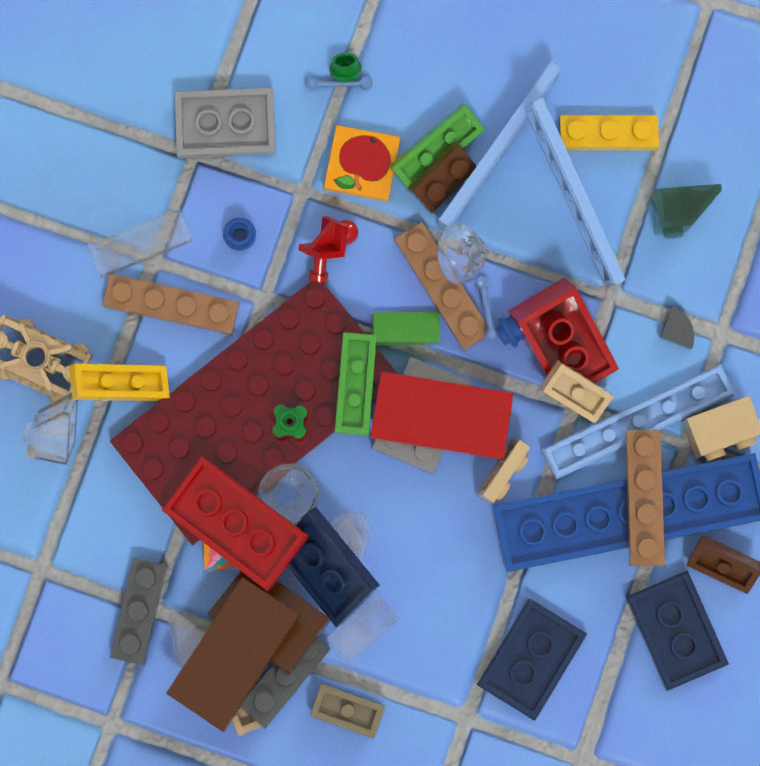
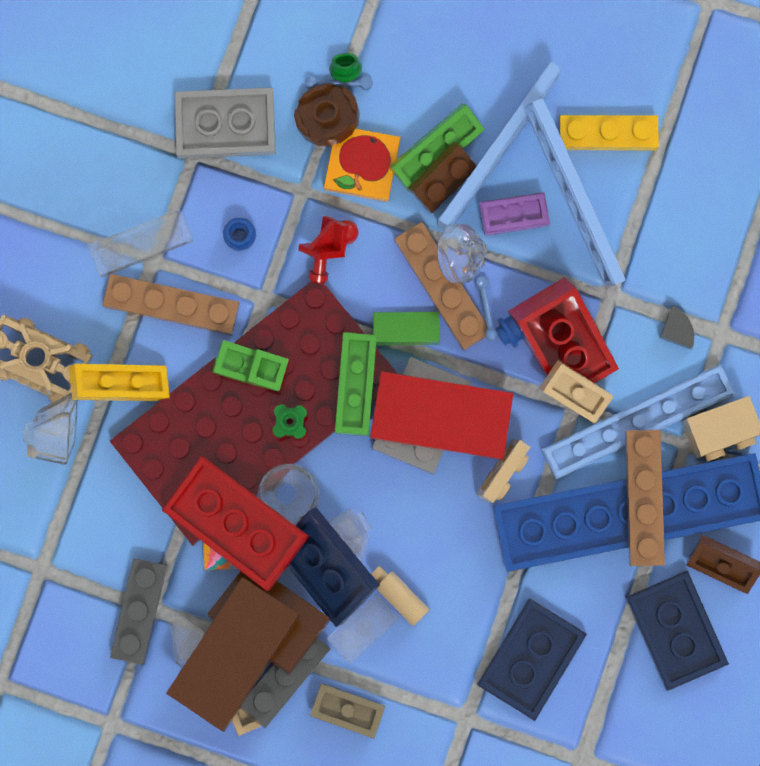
clear green slope [651,184,722,239] -> none
none -> bright green slope [212,340,289,391]
none -> reddish brown tile [294,84,360,146]
none -> tan cylinder [371,566,430,627]
none -> medium lavender plate [479,192,550,237]

